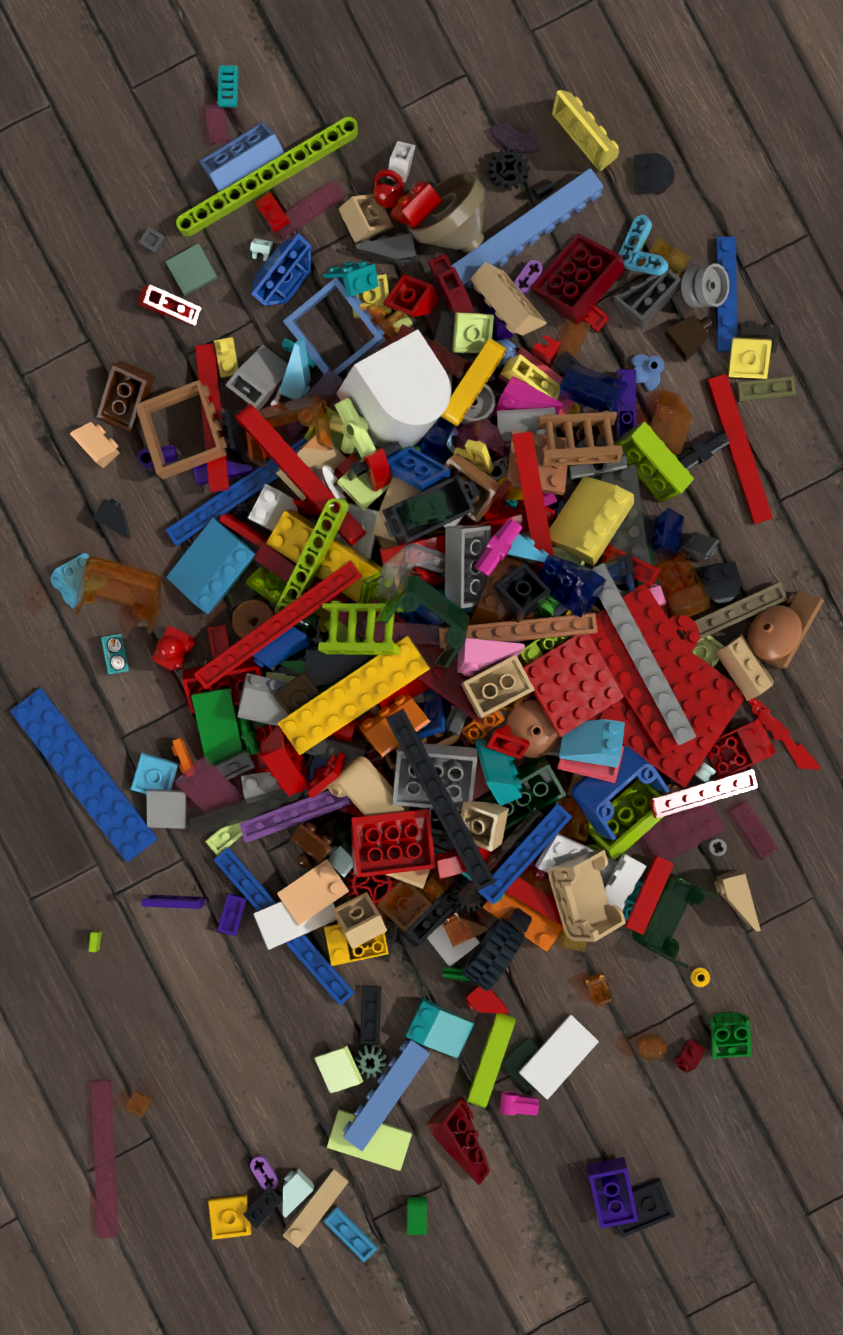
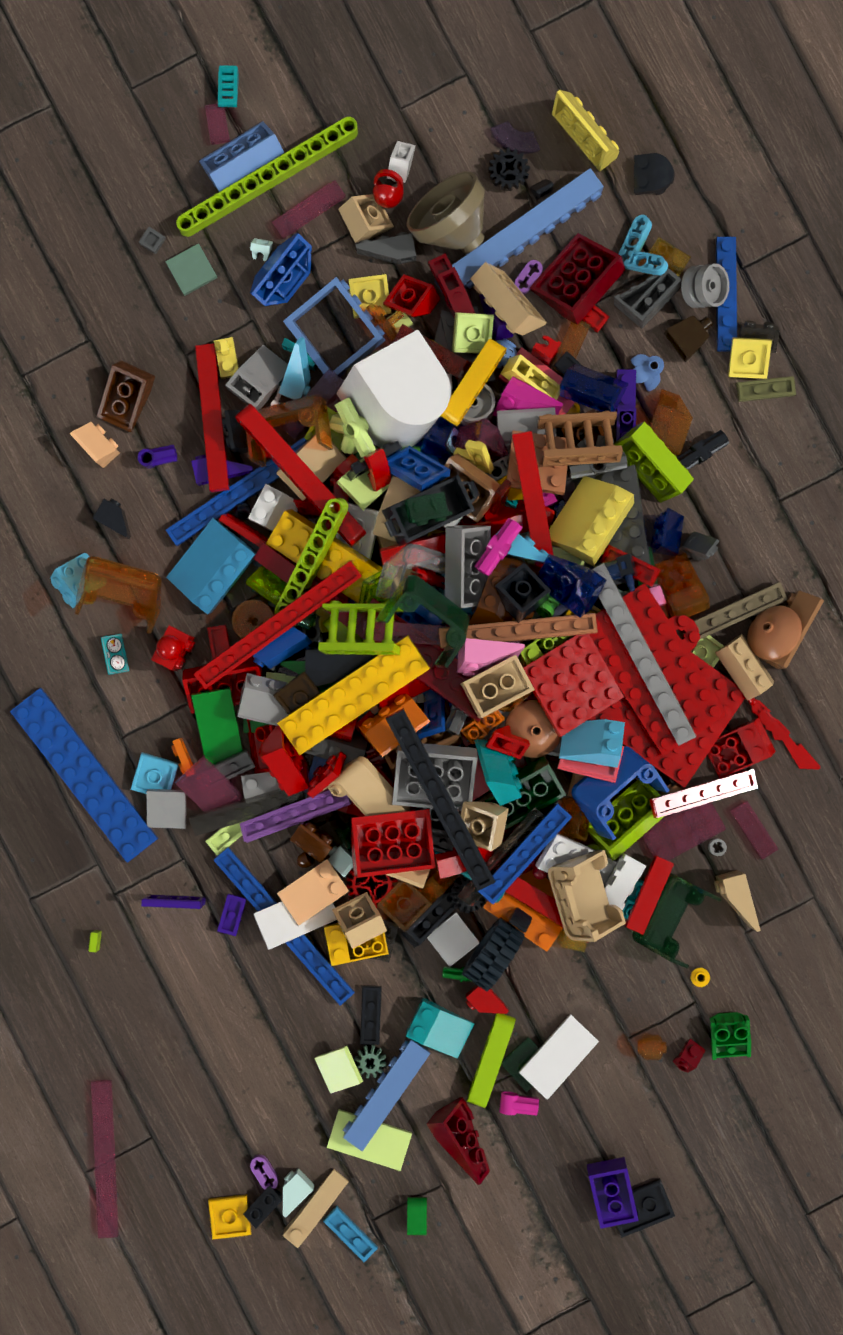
clear orange plate [126,1090,152,1118] -> none
medium nougat window [135,380,227,479] -> none
slope [136,284,201,326] -> none
green pin [237,718,261,756] -> none
red plate [254,192,290,233] -> none
white slope [315,465,346,499] -> none
teal bracket [323,261,379,297] -> none
red slope [389,181,442,228] -> none
clear orange slope [443,915,488,947] -> none
clear orange bracket [584,972,613,1007] -> none
light aqua wheel [694,762,716,783] -> none
black slope [697,561,741,606] -> none
red tile [707,374,773,525] -> none

